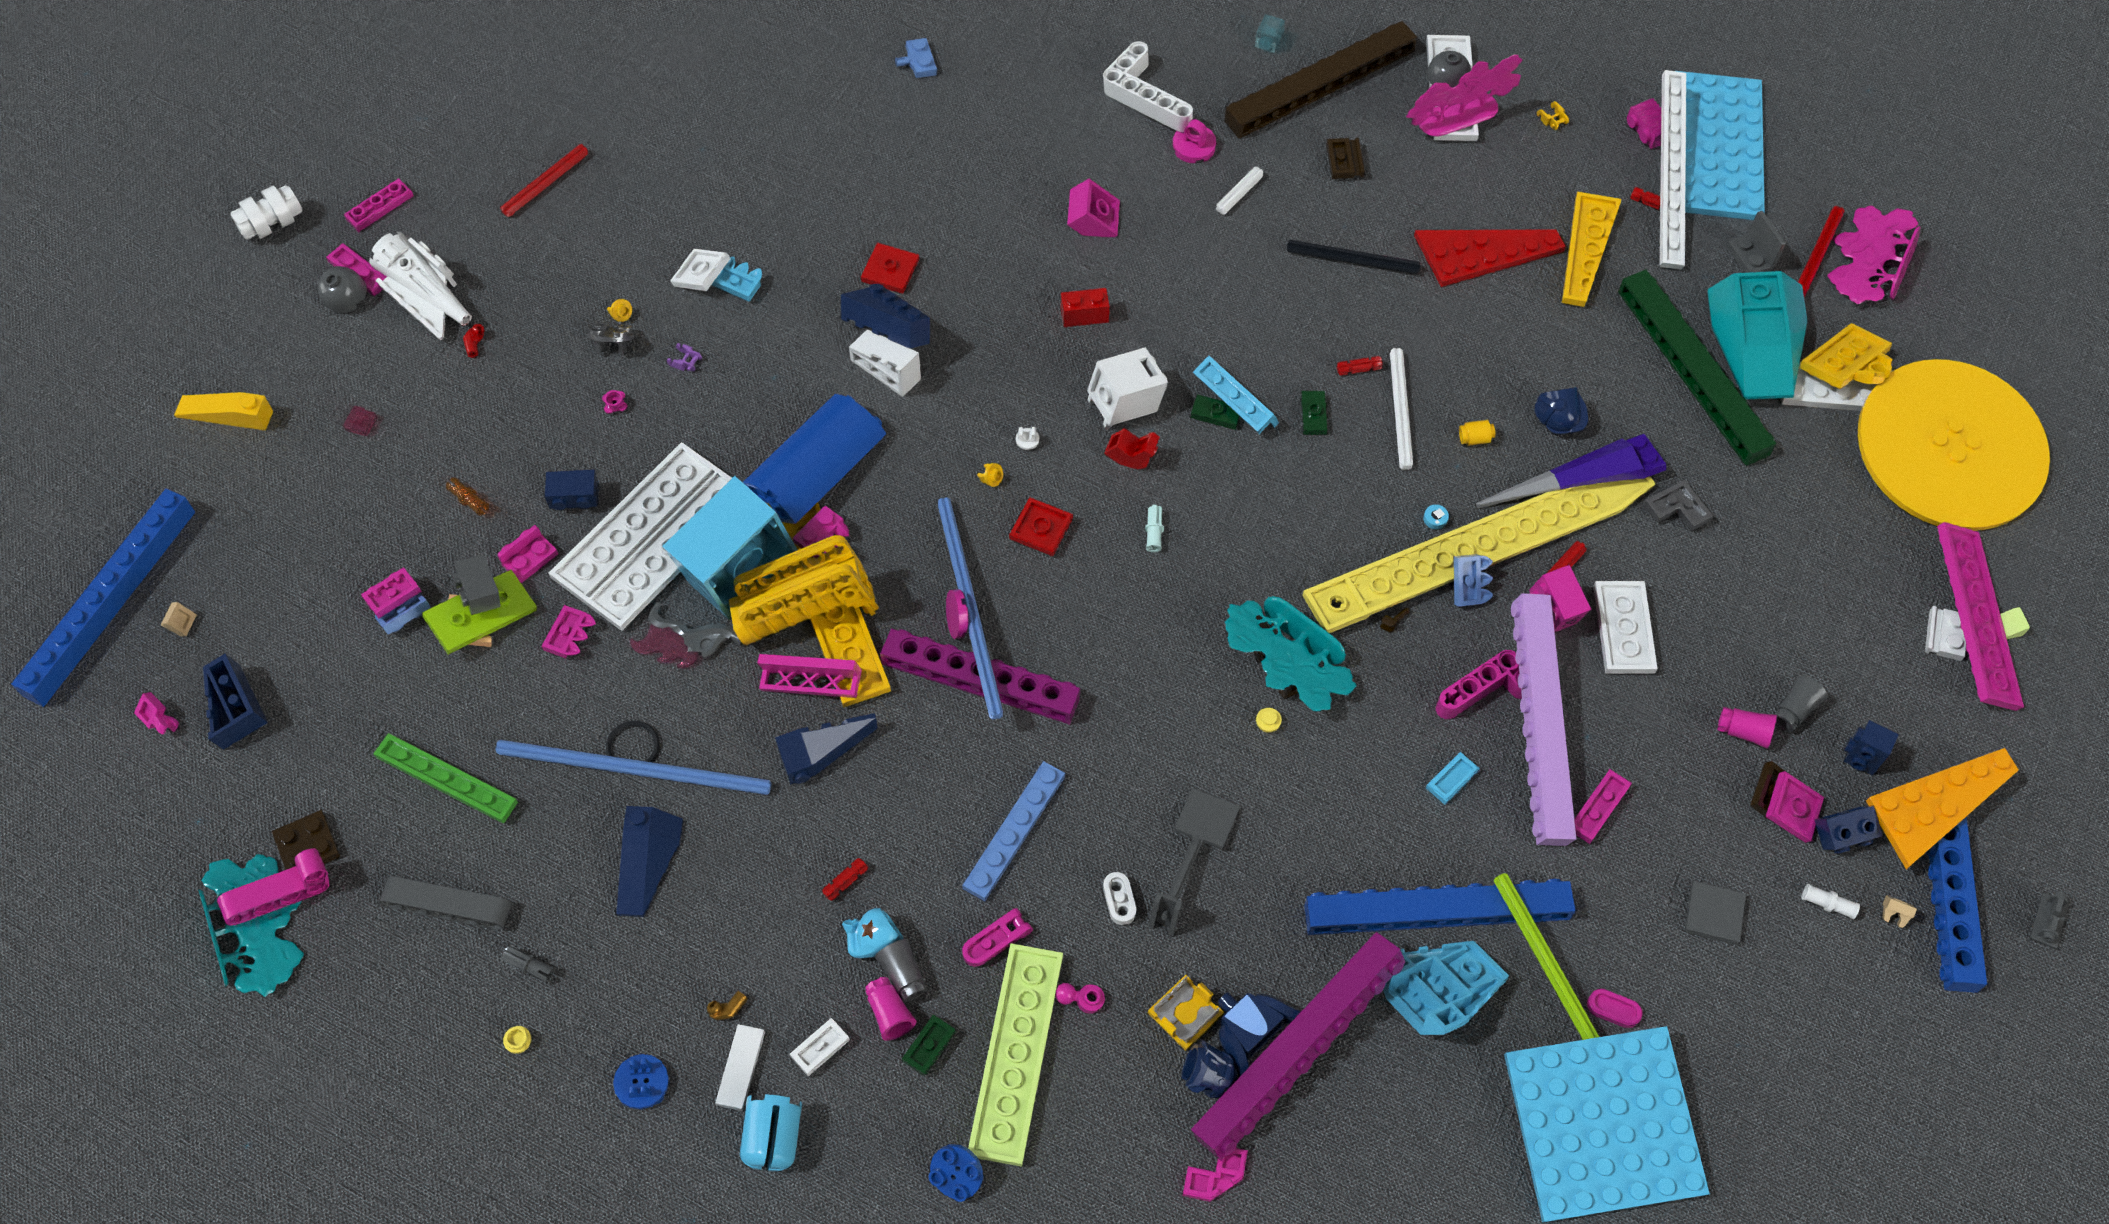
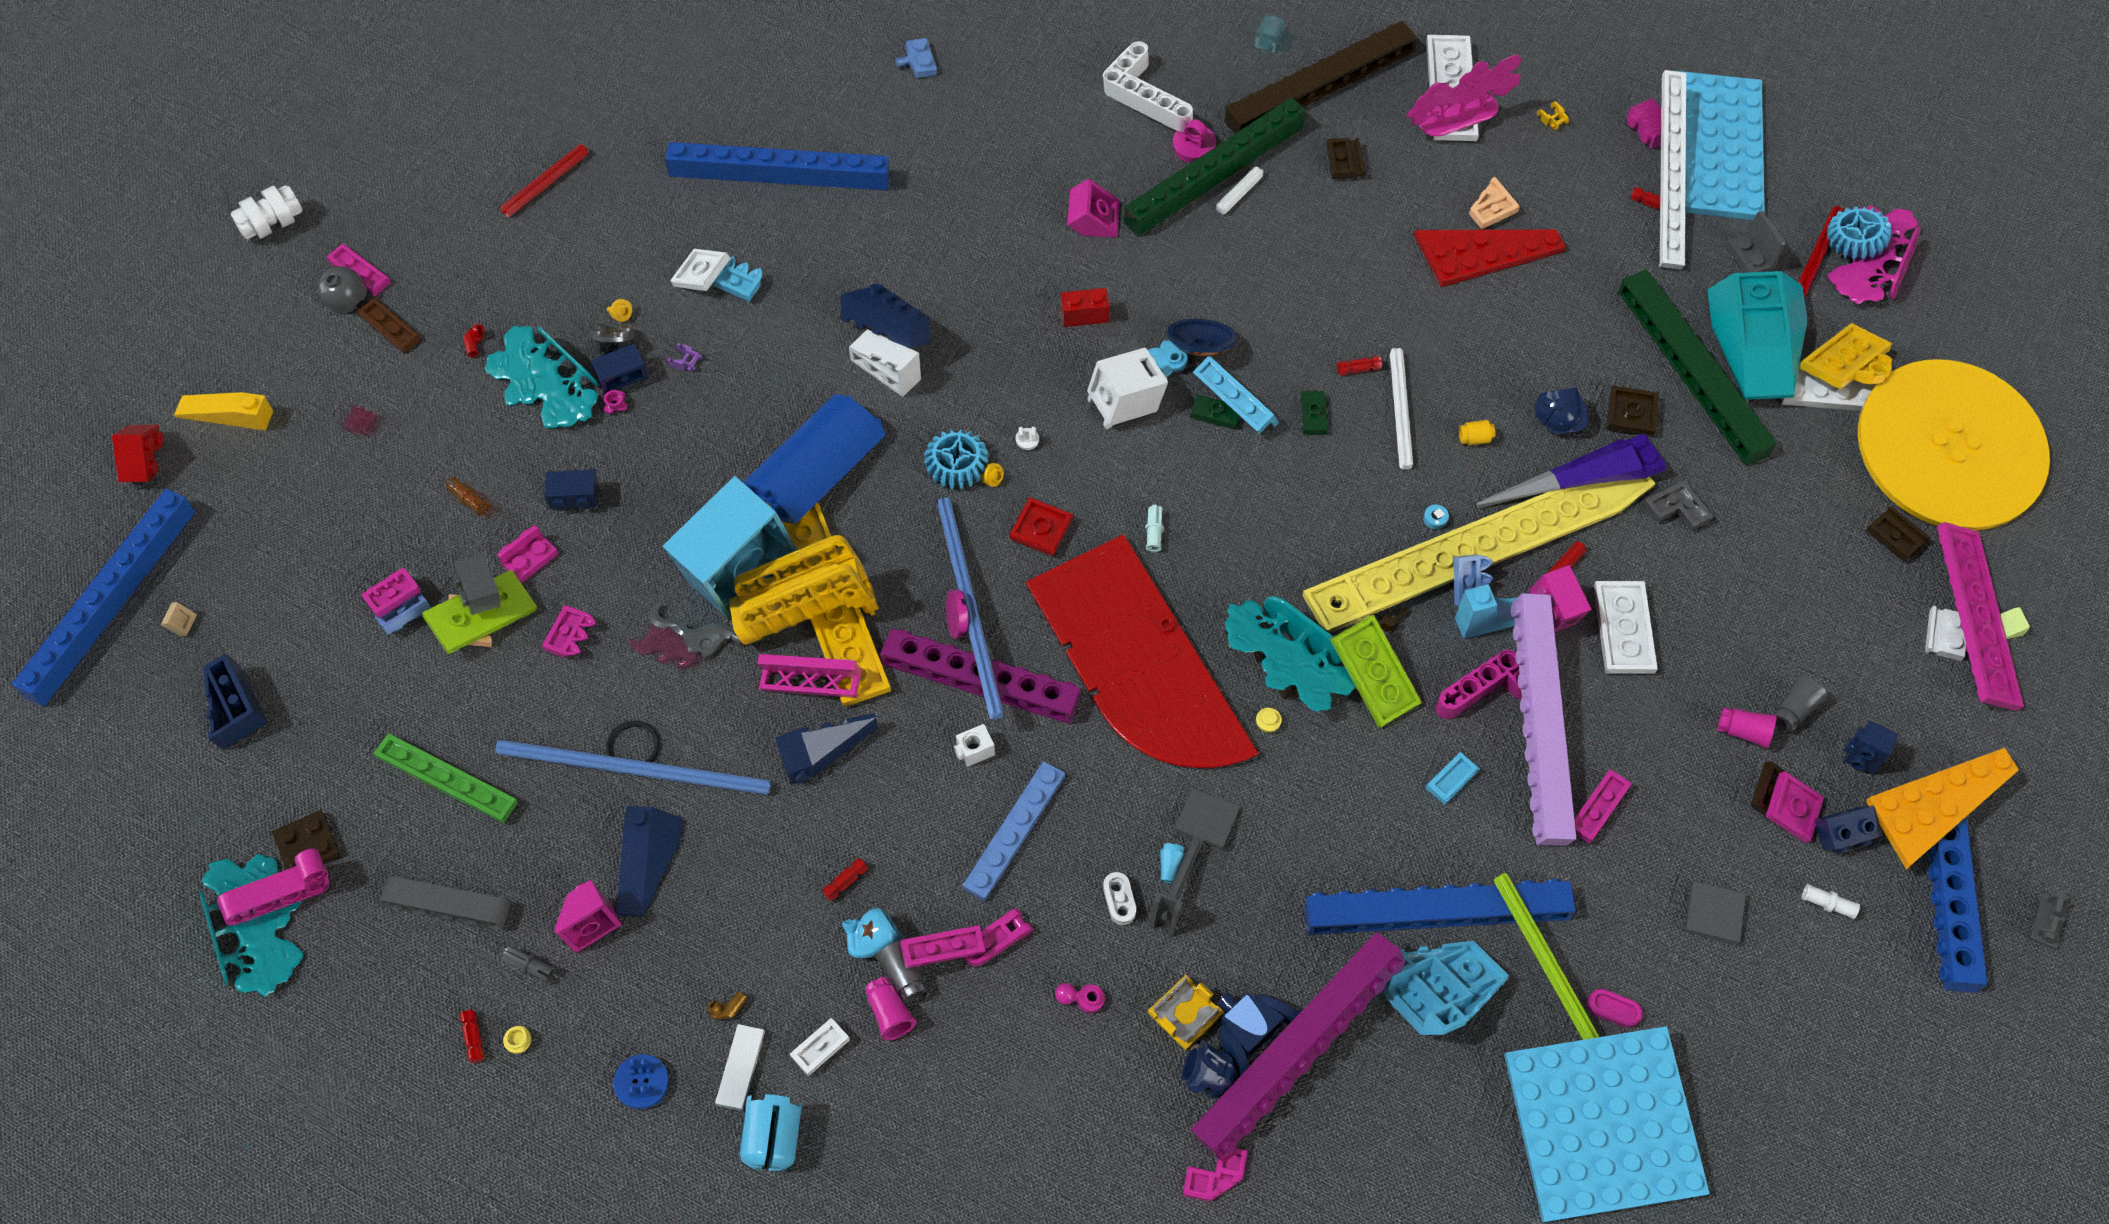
dark pink plate [134,692,179,734] -> none
dark pink tile [344,178,414,232] -> none
white piece [369,232,472,340] -> none
white plate [549,442,732,631] -> none
dark pink plate [793,506,849,558] -> none
red plate [861,243,920,294] -> none
dark green plate [902,1015,956,1077] -> none
blue plate [928,1144,983,1202] -> none
yellowish green plate [968,943,1063,1167] -> none
red brick [1104,428,1160,469] -> none
black axle [1287,240,1421,274] -> none
dark grey cylinder [1427,50,1471,88] -> none
yellow wing [1562,191,1621,307] -> none
tan tile [1882,895,1917,928] -> none
none -> red brick [112,424,164,482]
none -> reddish brown tile [357,298,421,354]
none -> red axle [460,1009,484,1063]
none -> teal plant [485,325,600,428]
none -> dark pink slope [554,880,622,953]
none -> dark blue brick [590,344,648,394]
none -> blue brick [665,142,890,191]
none -> dark pink plate [900,925,985,969]
none -> medium azure gear [925,428,989,490]
none -> white brick [954,724,995,767]
none -> red door [1025,534,1258,768]
none -> dark green brick [1124,97,1306,237]
none -> medium azure plate [1148,341,1188,377]
none -> medium azure cone [1160,843,1186,884]
none -> dark blue dish [1167,319,1237,357]
none -> lime plate [1330,615,1422,728]
none -> medium azure arch [1455,584,1518,639]
none -> light nougat wing [1469,177,1520,229]
none -> dark brown plate [1607,385,1659,436]
none -> medium azure gear [1827,206,1892,261]
none -> dark brown plate [1866,506,1929,562]

